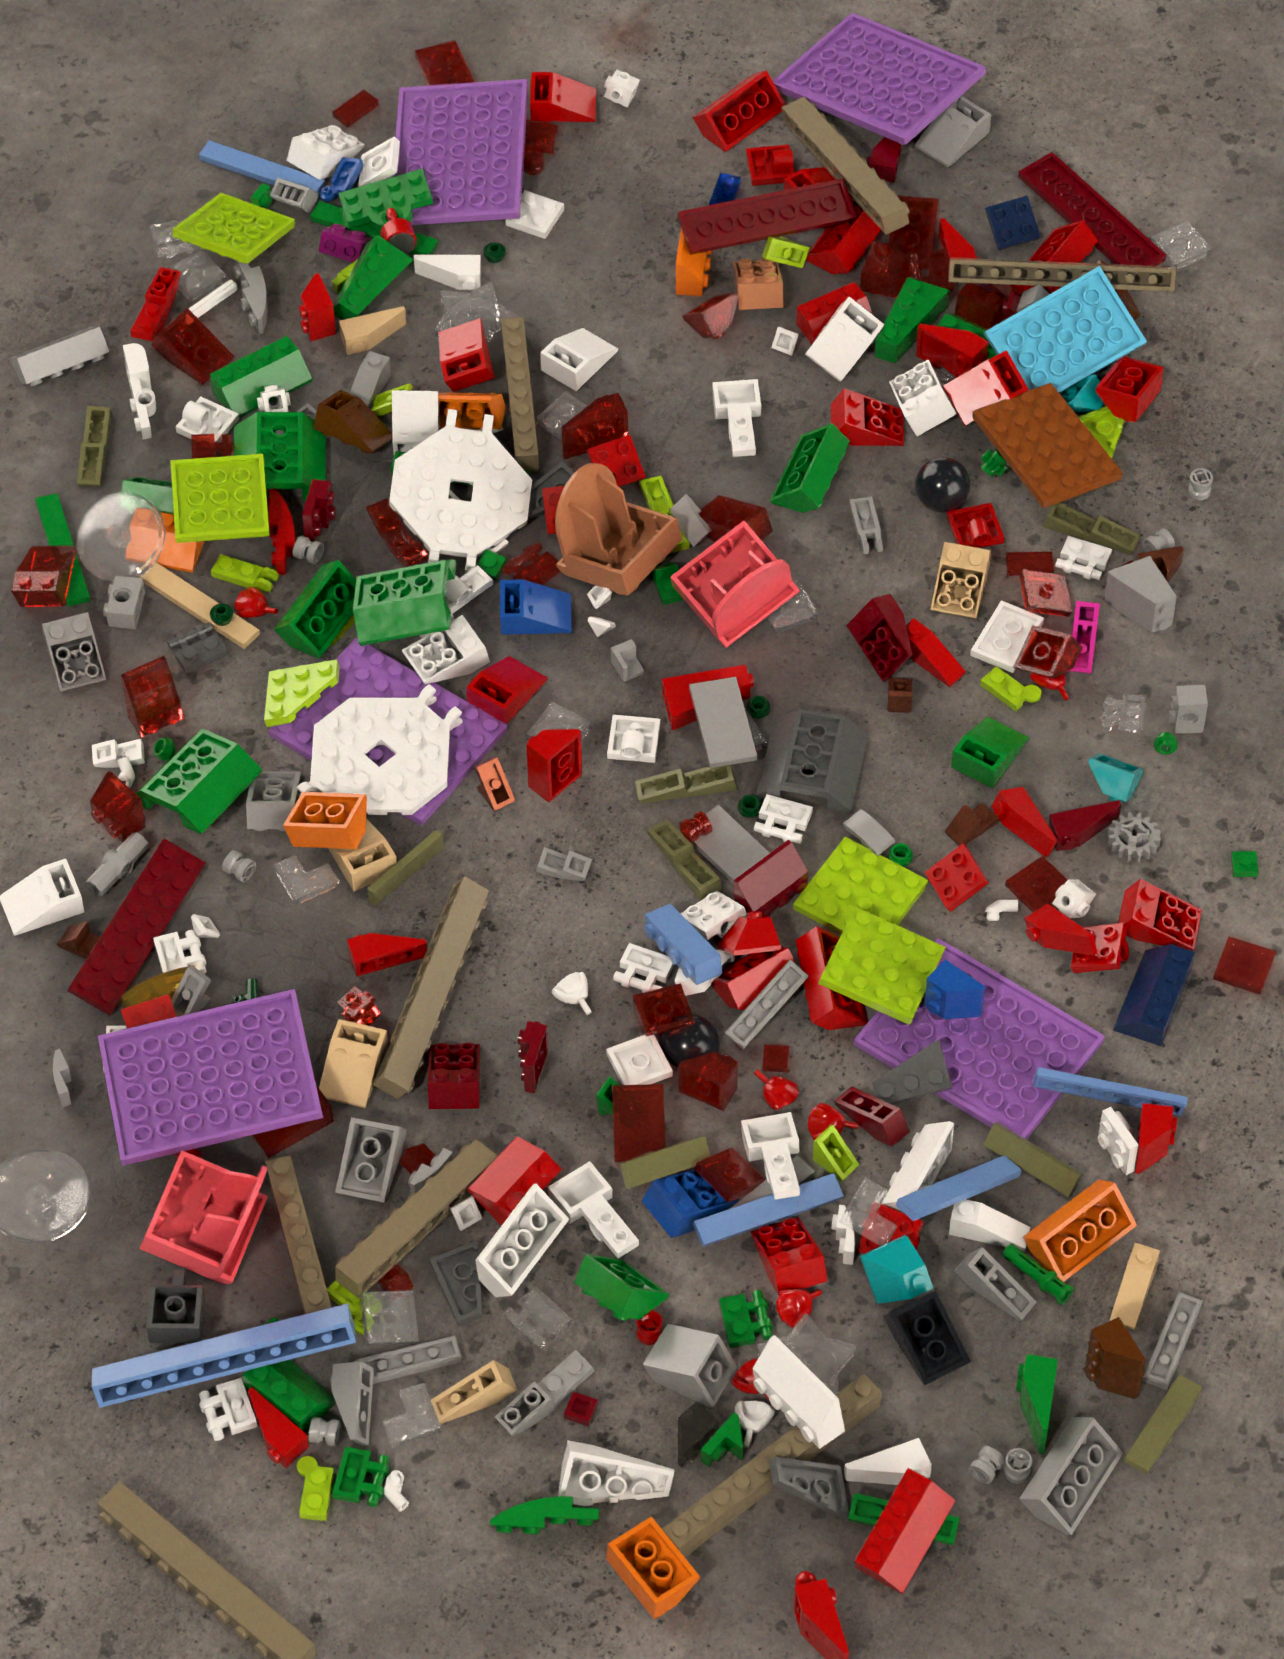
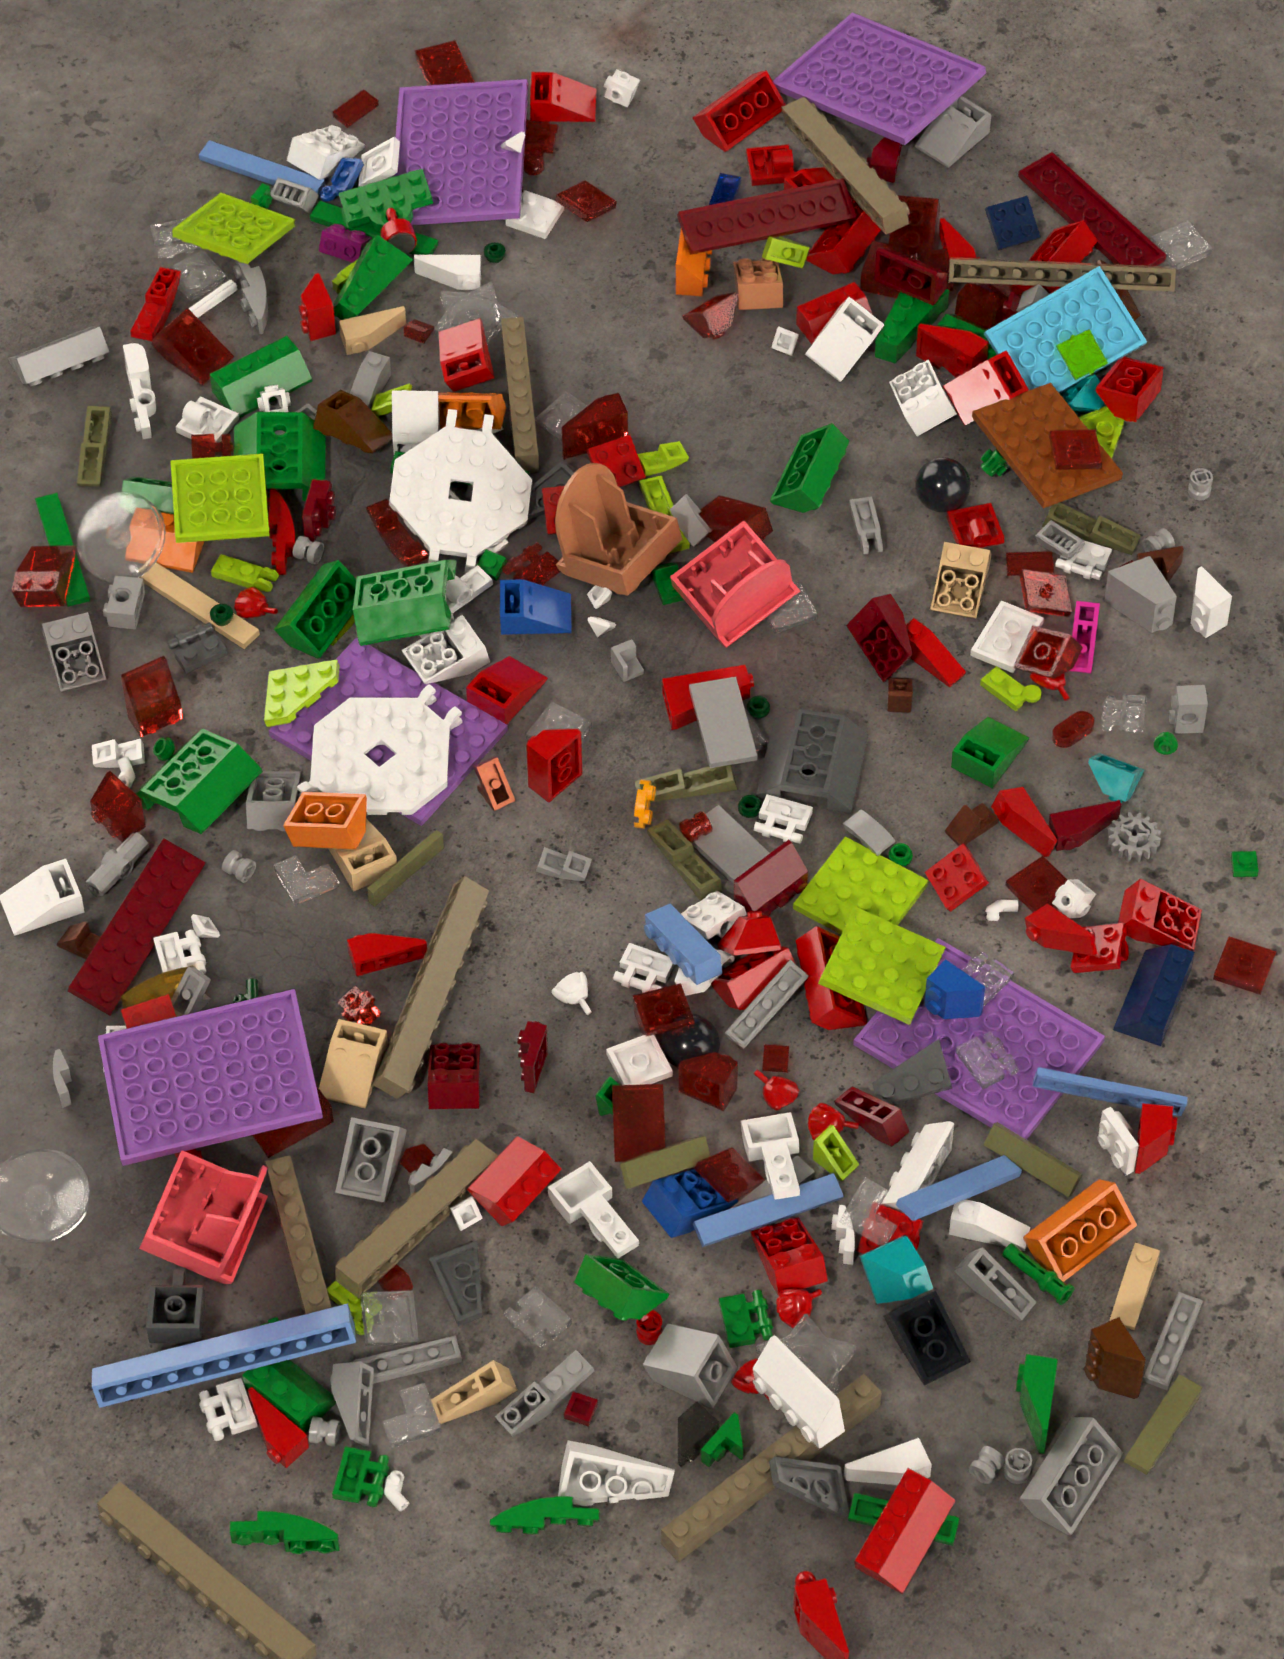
lime hinge [297,1456,334,1521] -> none
white slope [475,1184,569,1297] -> none
white slope [540,328,618,391] -> none
orange slope [606,1516,700,1620] -> none
white plate [607,715,660,763] -> none
white plate [712,379,761,457] -> none
white piece [735,1401,775,1448] -> none
red slope [831,388,904,446] -> none
none -> green slope [230,1511,340,1554]
none -> clear red slope [404,319,434,344]
none -> white slope [501,132,525,153]
none -> clear red plate [555,180,617,222]
none -> light orange plate [634,779,656,829]
none -> lime slope [638,441,689,476]
none -> dark red slope [875,247,947,306]
none -> clear plate [956,1032,1019,1089]
none -> clear plate [962,952,1014,1007]
none -> light grey slope [1035,520,1085,559]
none -> clear red plate [1049,429,1102,470]
none -> clear red plate [1052,711,1095,748]
none -> clear neon green piece [1056,329,1108,380]
none -> white slope [1191,566,1232,638]

